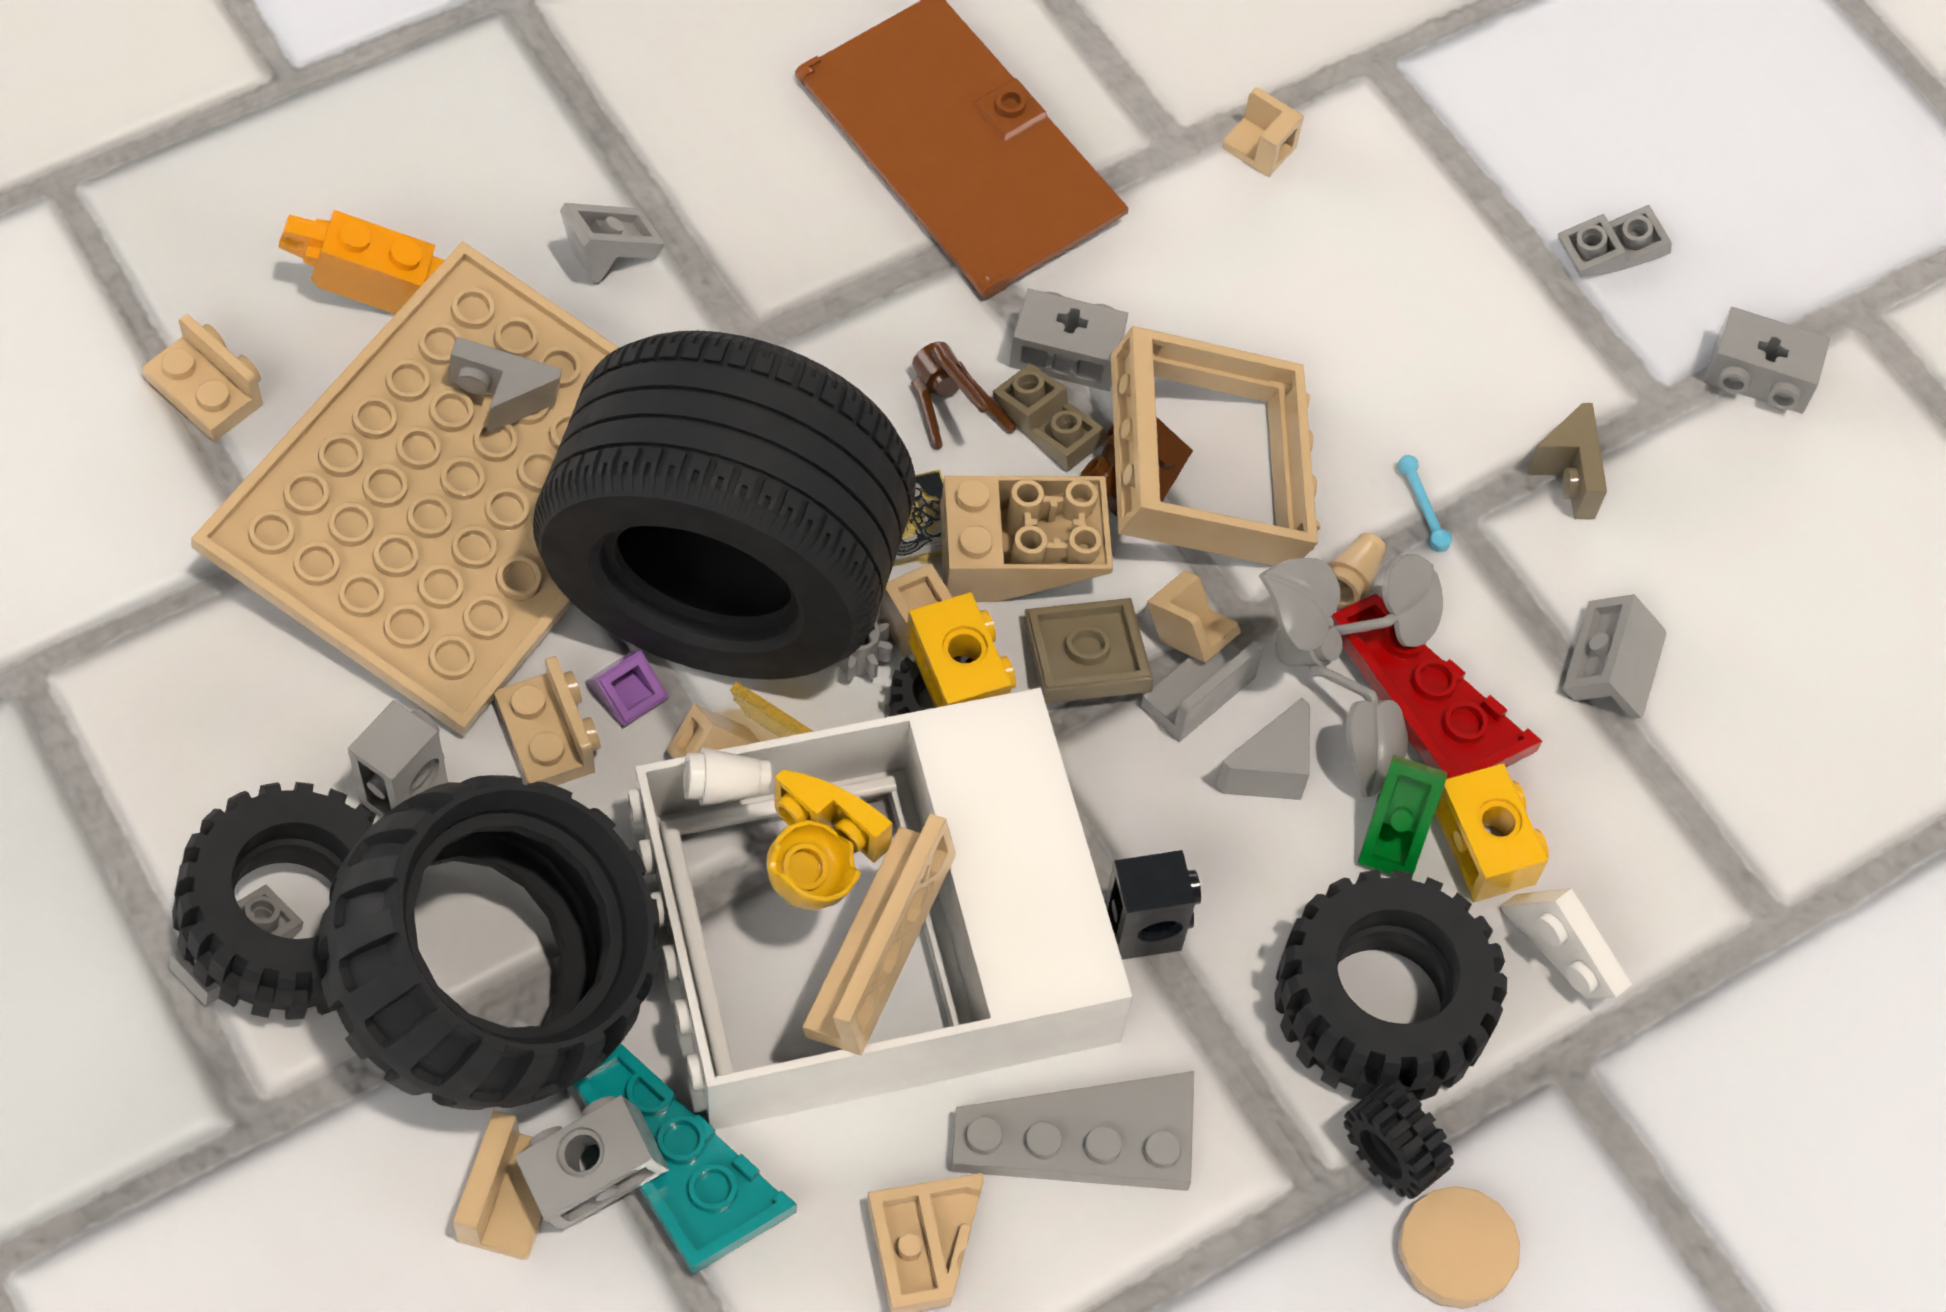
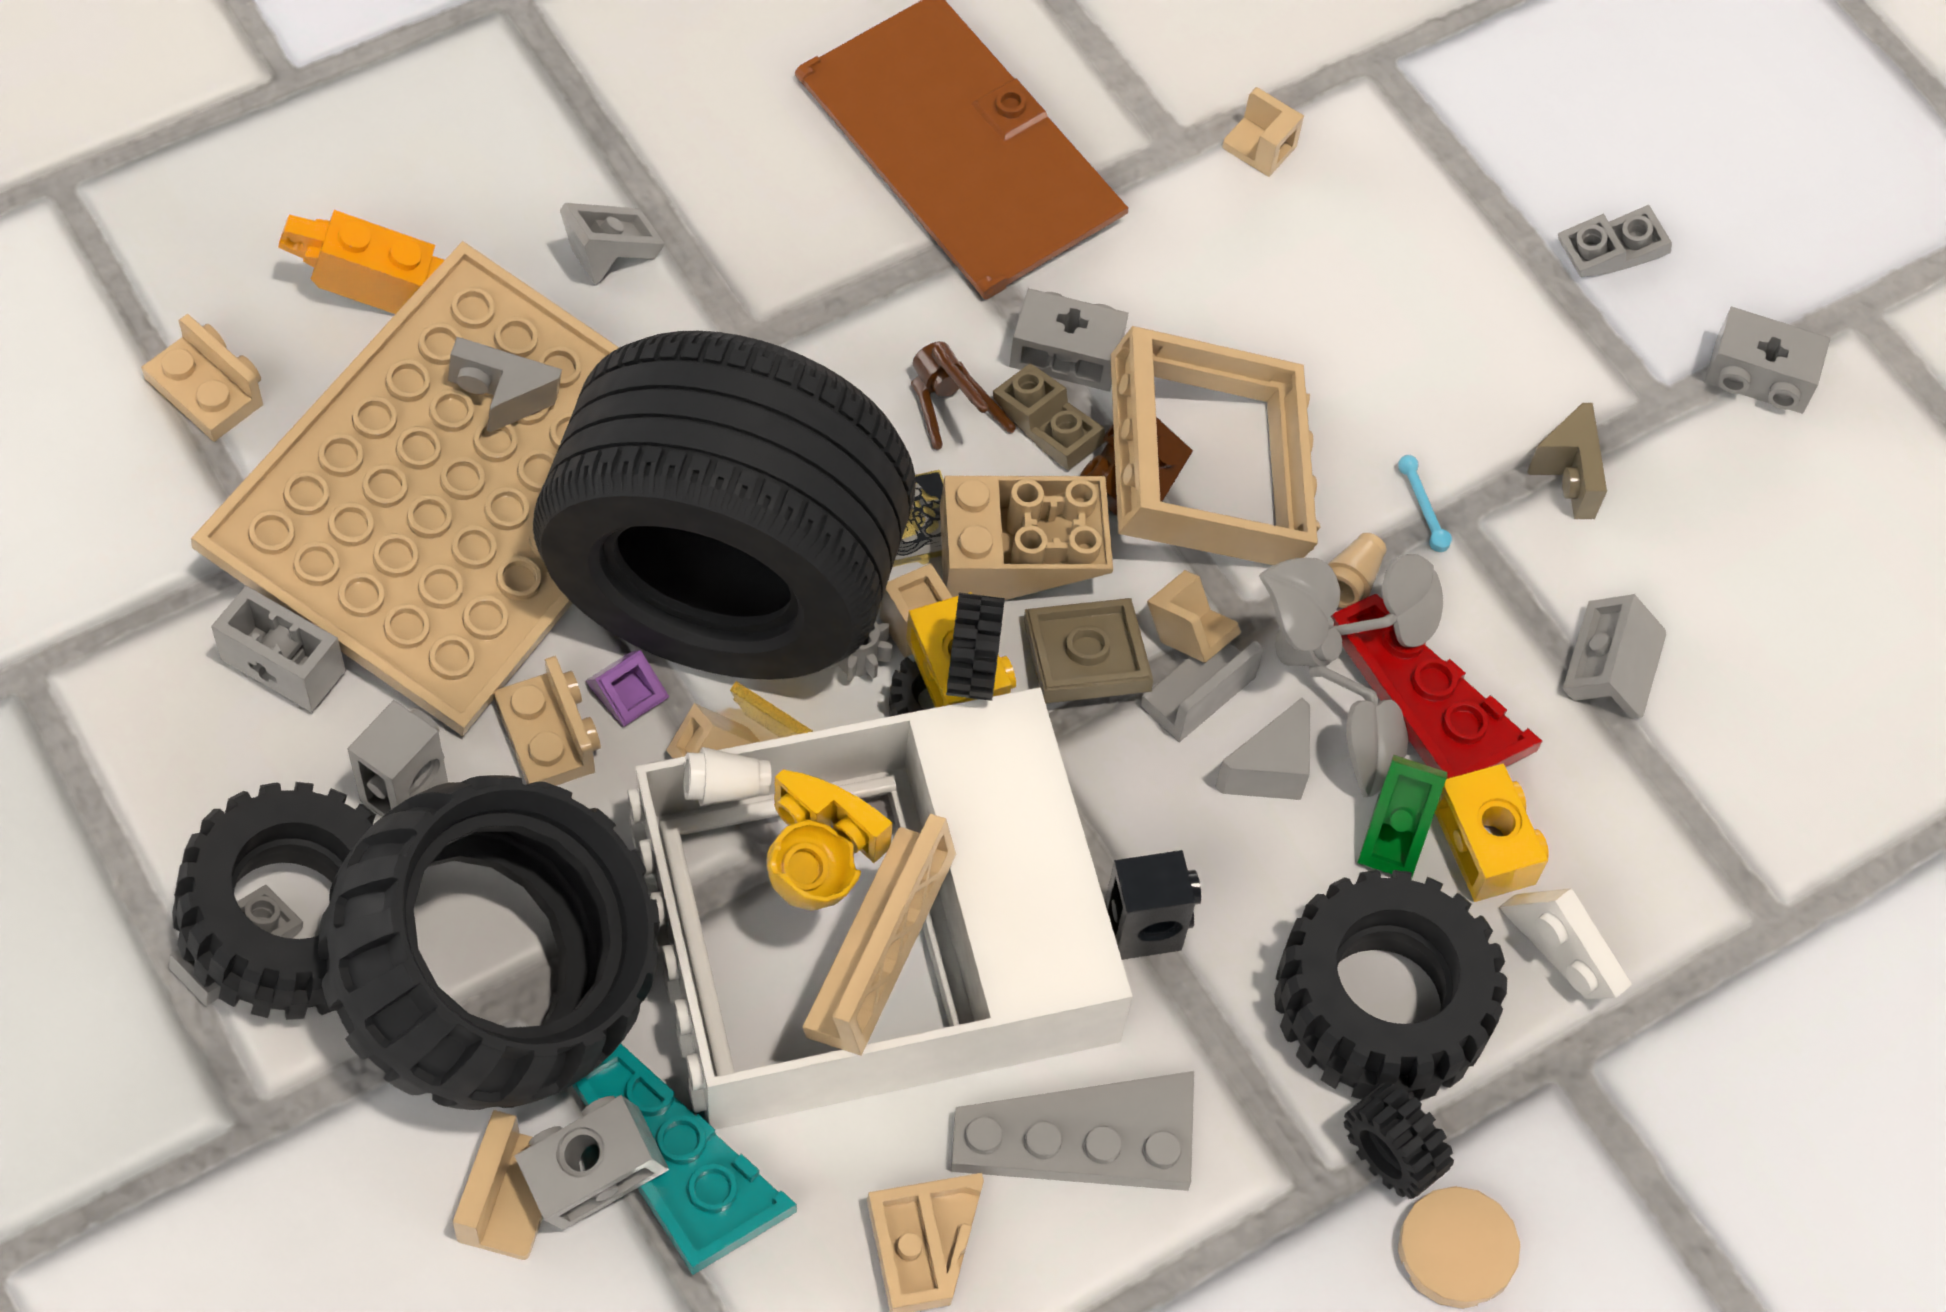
none -> light grey brick [211,585,346,712]
none -> black tyre [946,592,1005,701]

